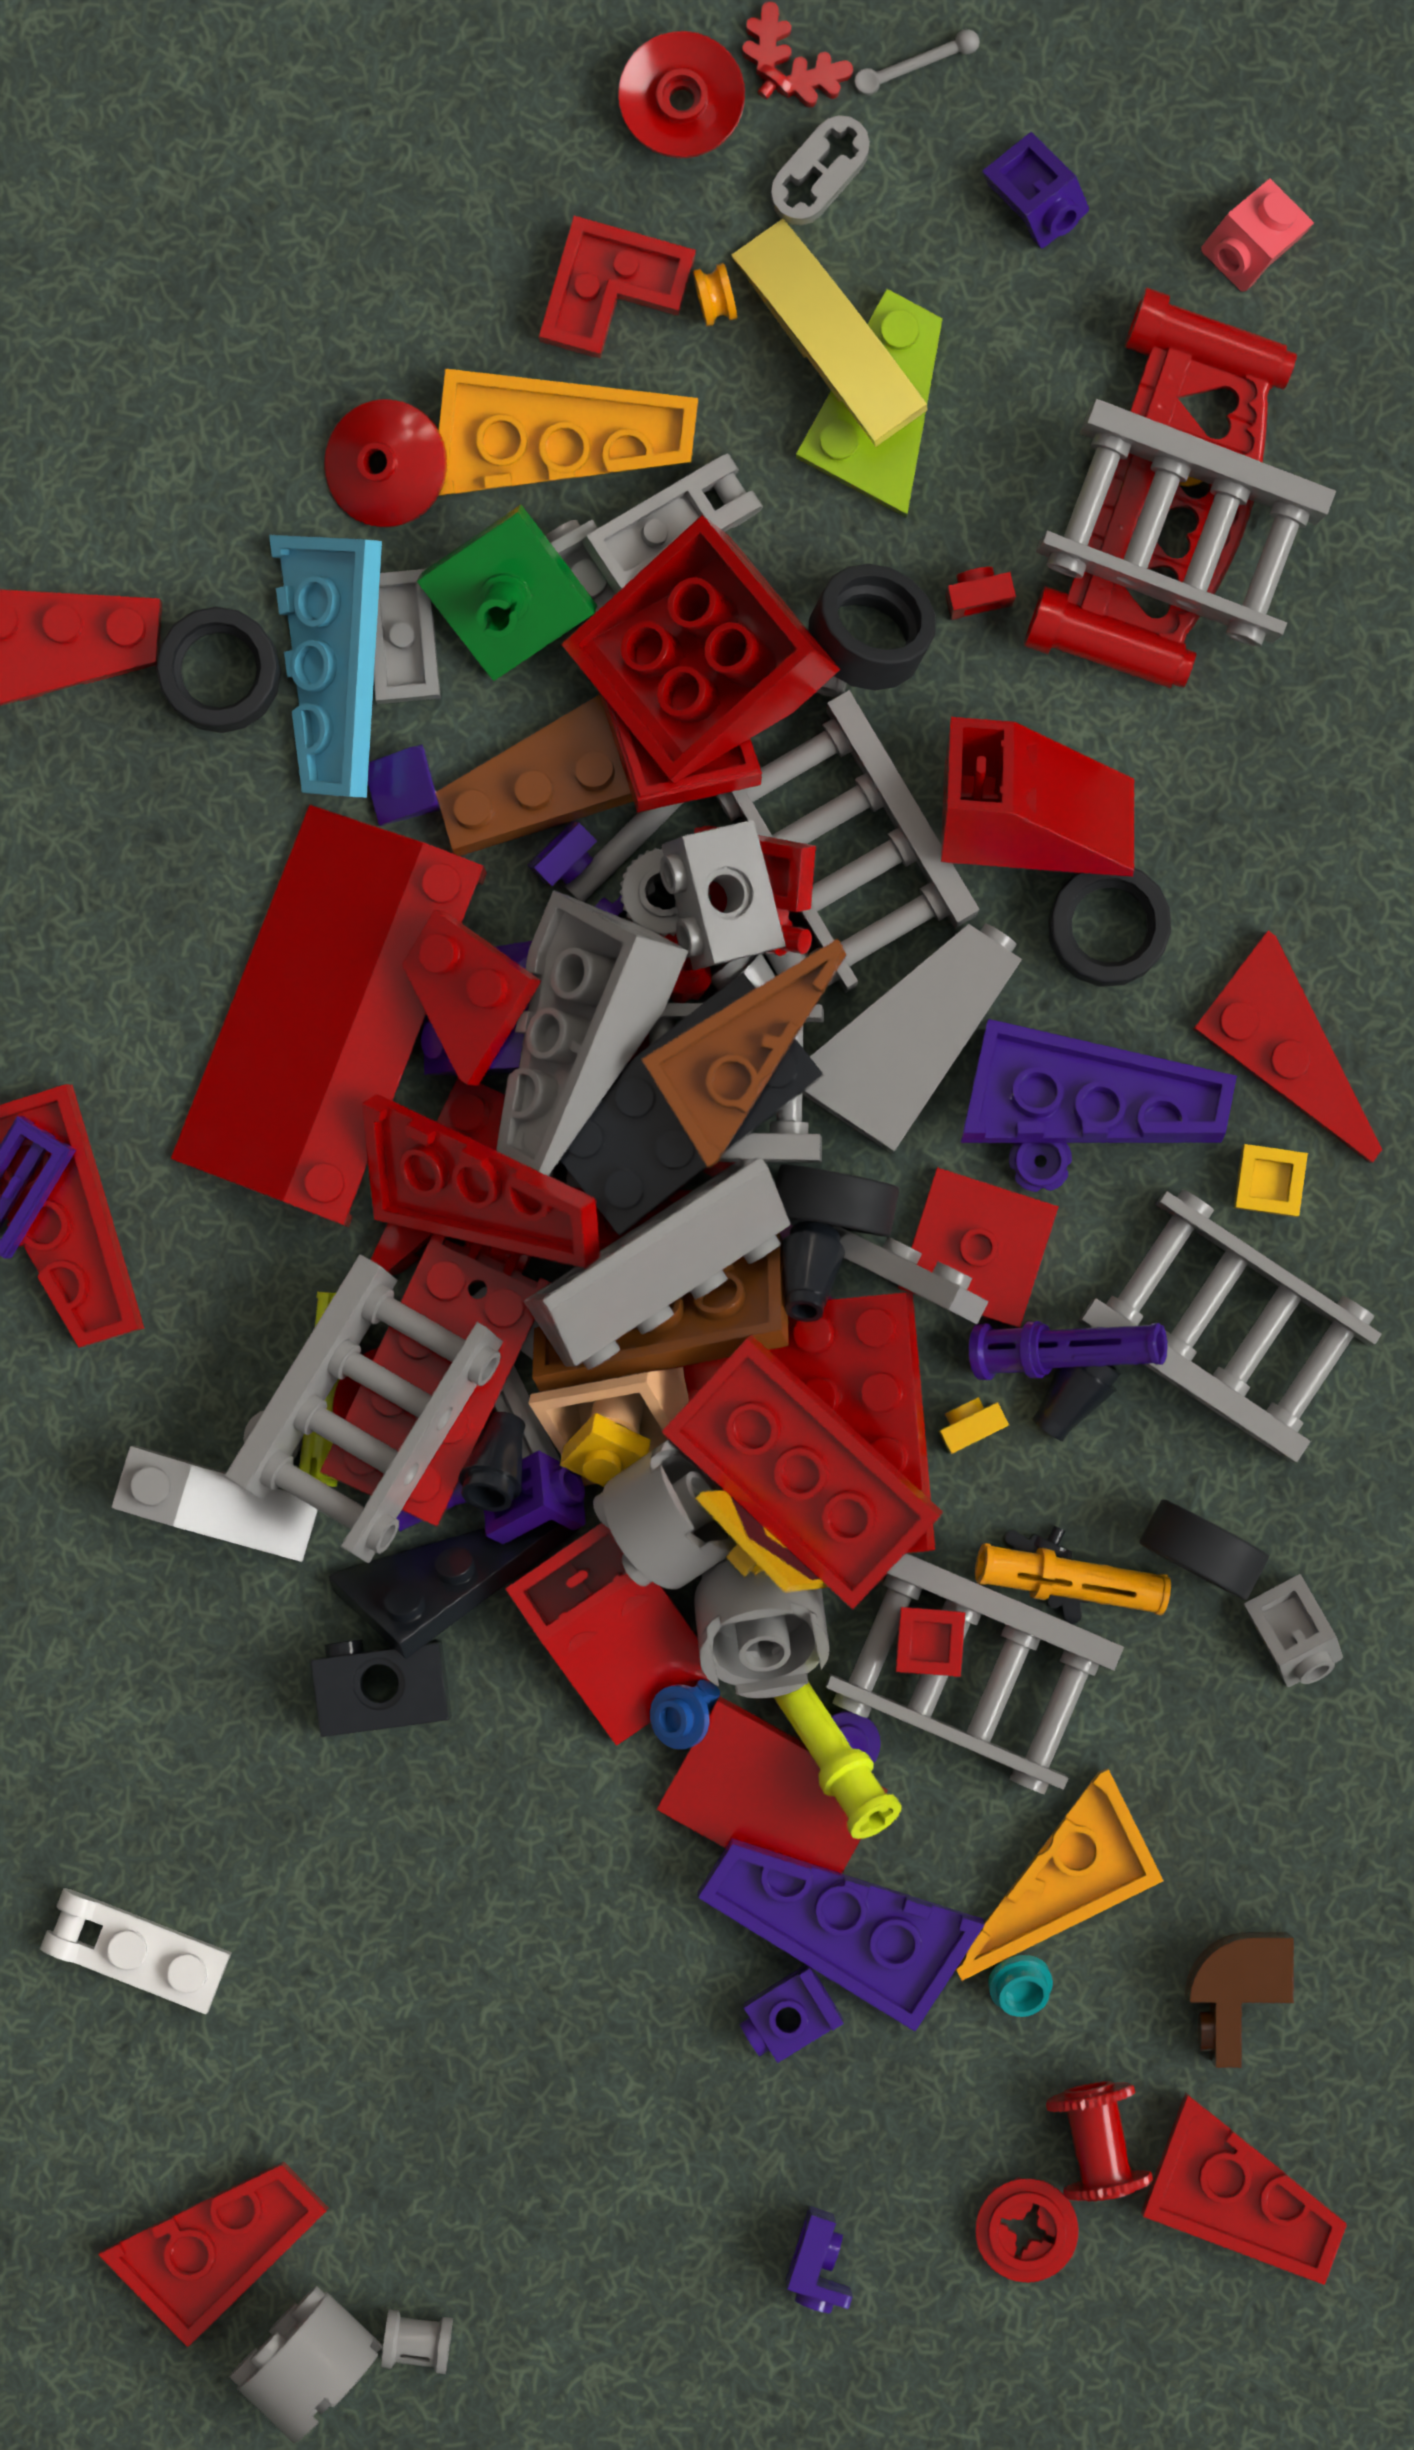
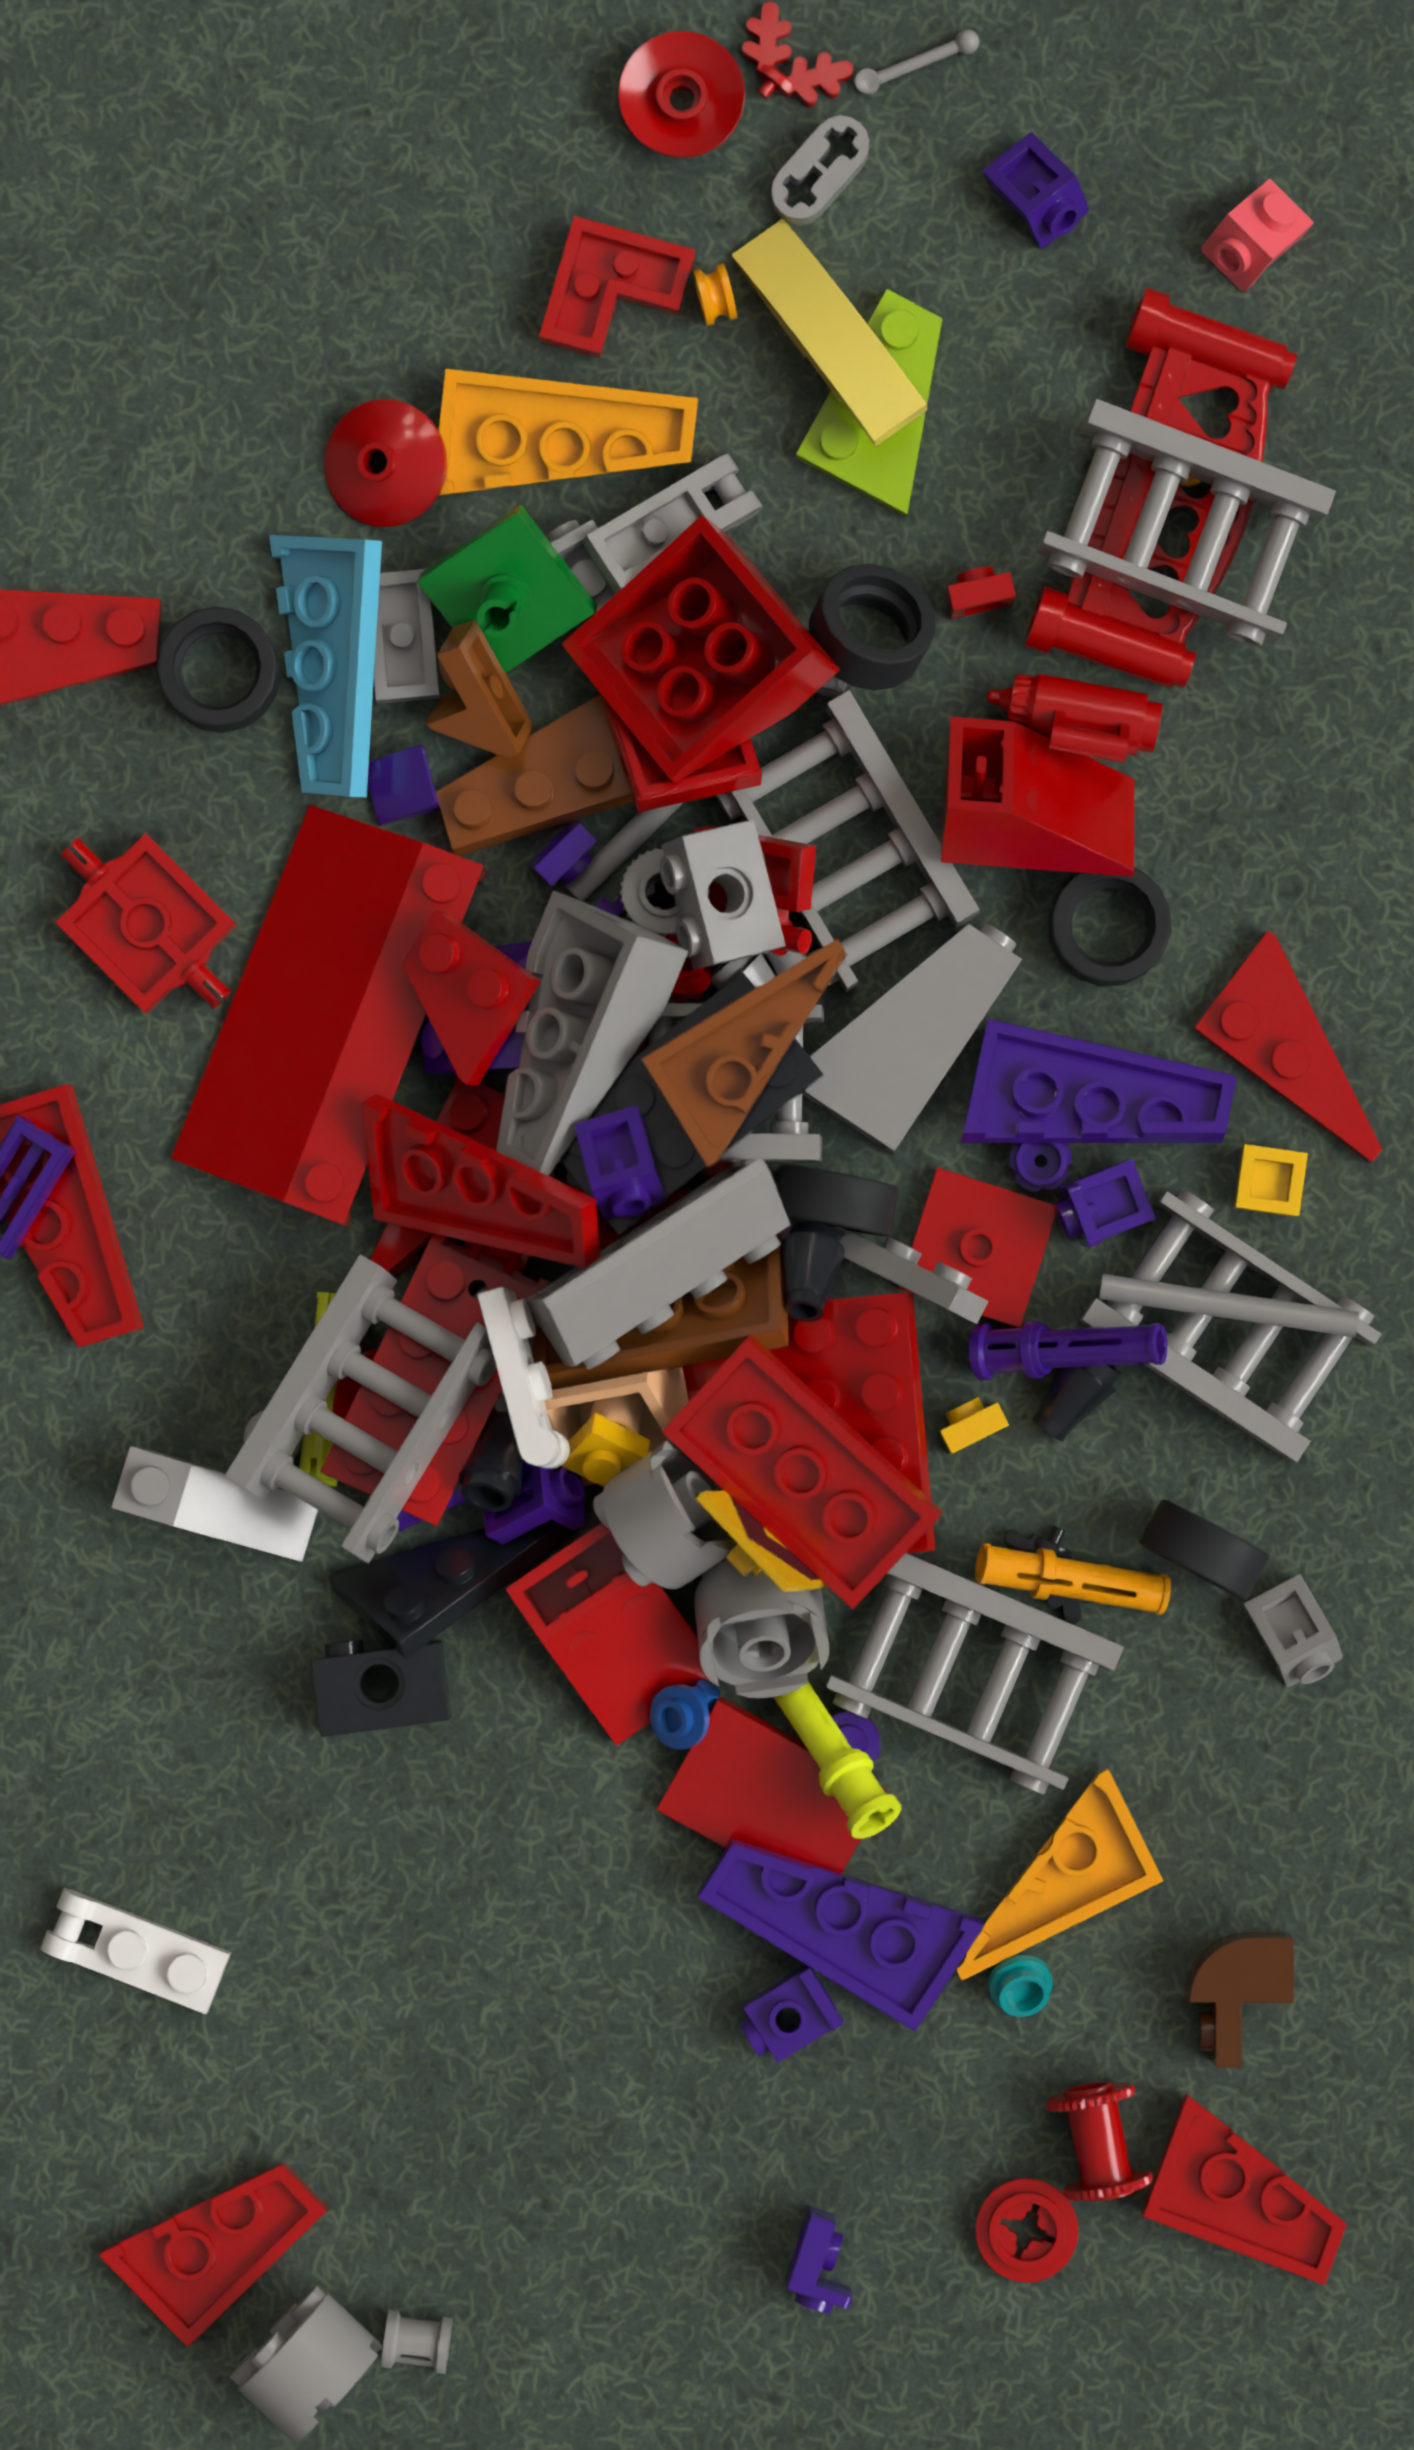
red plate [895,1607,966,1677] -> none
none -> red plate [55,833,238,1015]
none -> dark orange slope [426,619,534,758]
none -> white plate [478,1287,570,1469]
none -> dark purple bracket [574,1105,666,1219]
none -> red piece [986,673,1163,763]
none -> dark purple bracket [1055,1159,1156,1248]
none -> light grey bar [1099,1274,1359,1337]

